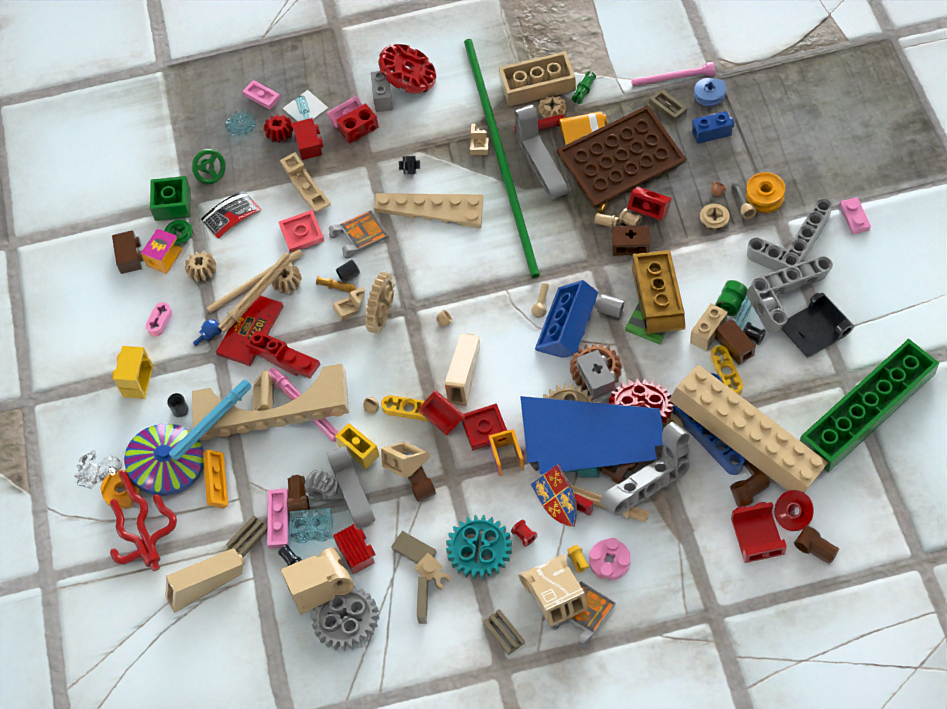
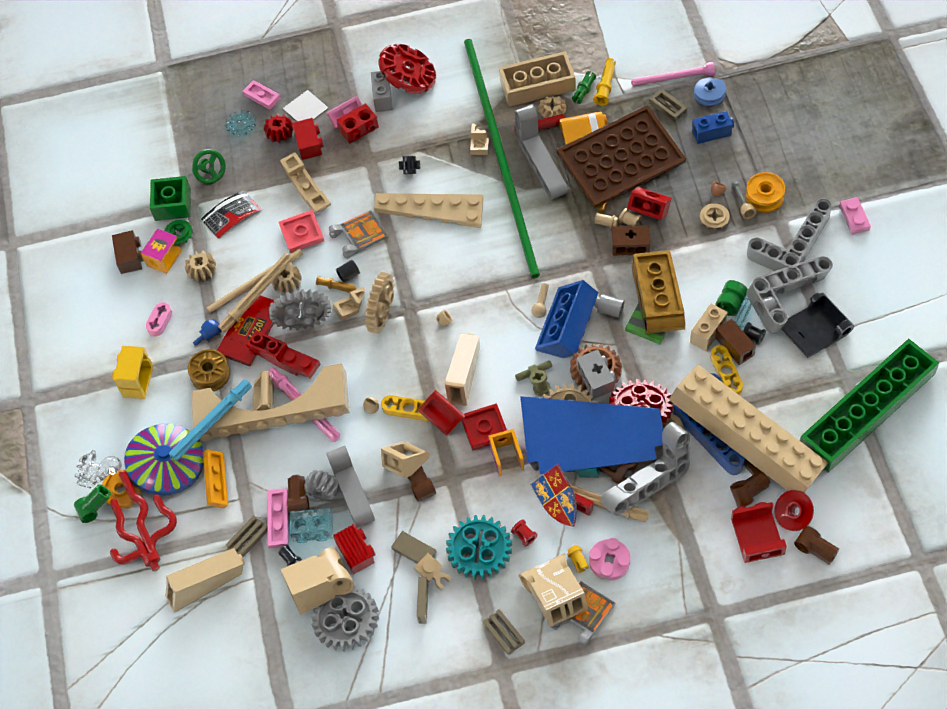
black beam [167,393,189,417] -> none
clear light blue axle [295,96,310,119] -> none
yellow brick [335,423,380,469] -> none
none -> green piece [74,484,111,523]
none -> pearl gold wheel [187,349,230,391]
none -> light grey gear [269,289,331,331]
none -> olive piece [515,360,552,396]
none -> yellow pin [593,58,616,106]

